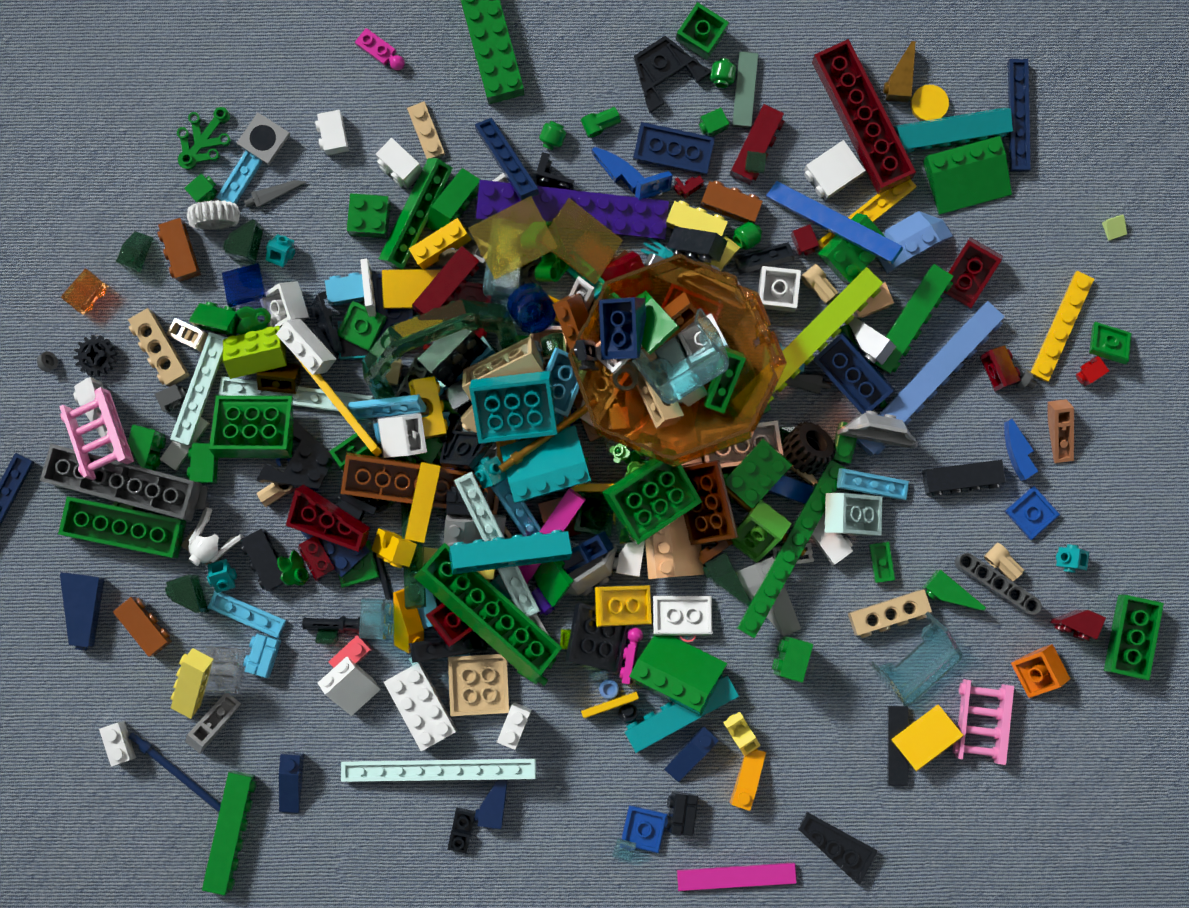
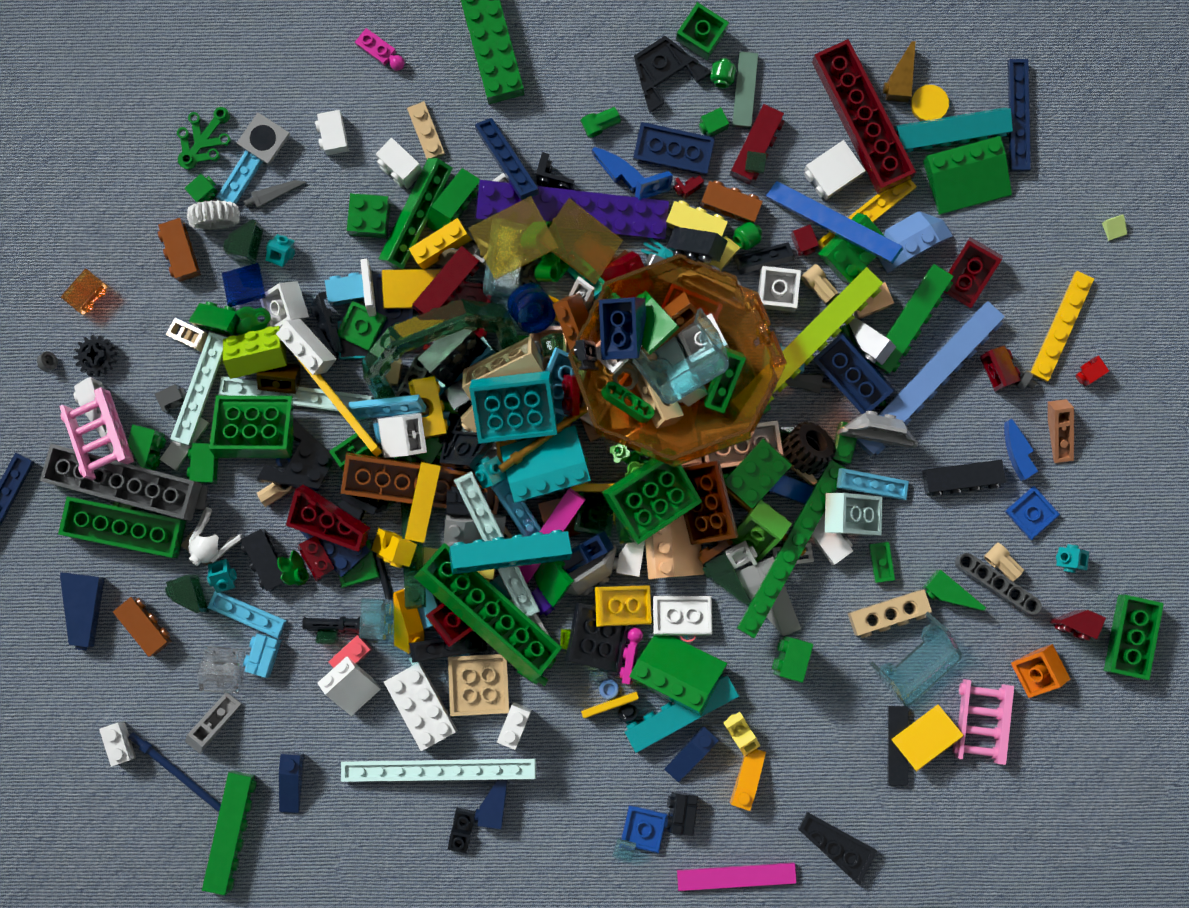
clear green slope [116,231,153,273] -> none
tan brick [128,308,190,387] -> none
light yellow brick [170,648,214,719] -> none
green head [539,120,566,150] -> none
green tile [1089,322,1132,365] -> none
none -> dark red plate [562,374,580,416]
none -> green beam [601,381,655,423]
none -> white bracket [725,541,758,569]

